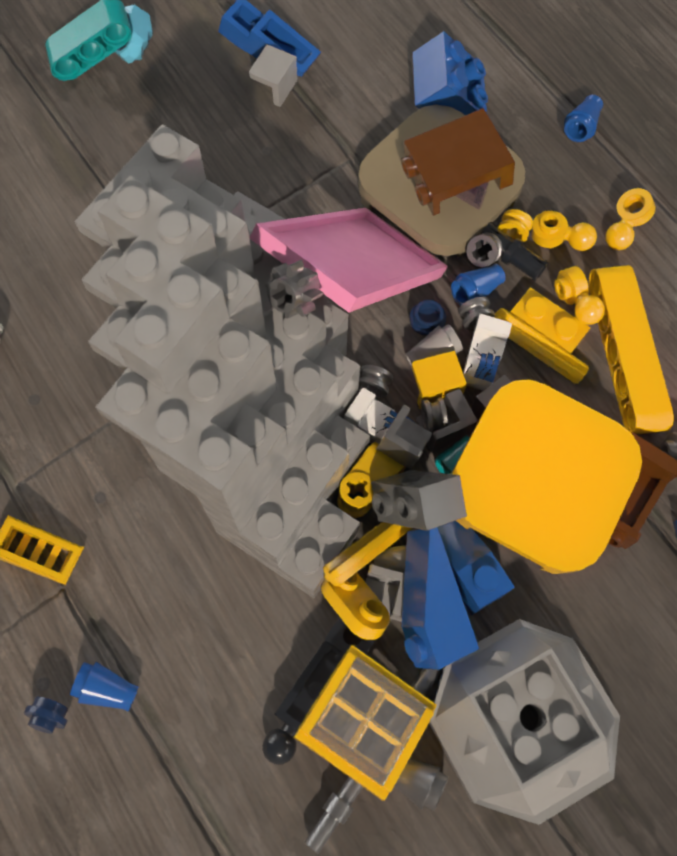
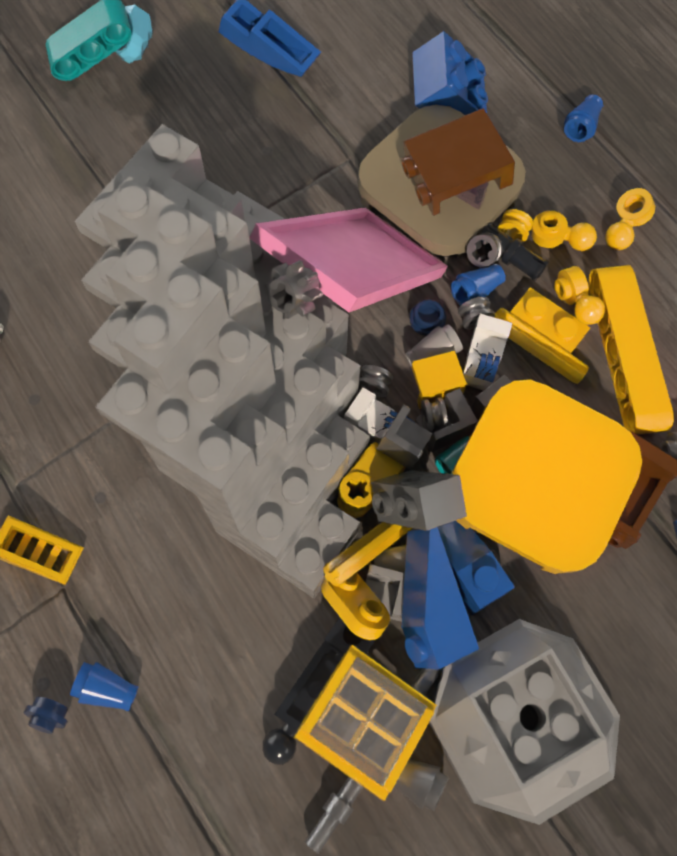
light grey panel [249,45,297,107] -> none

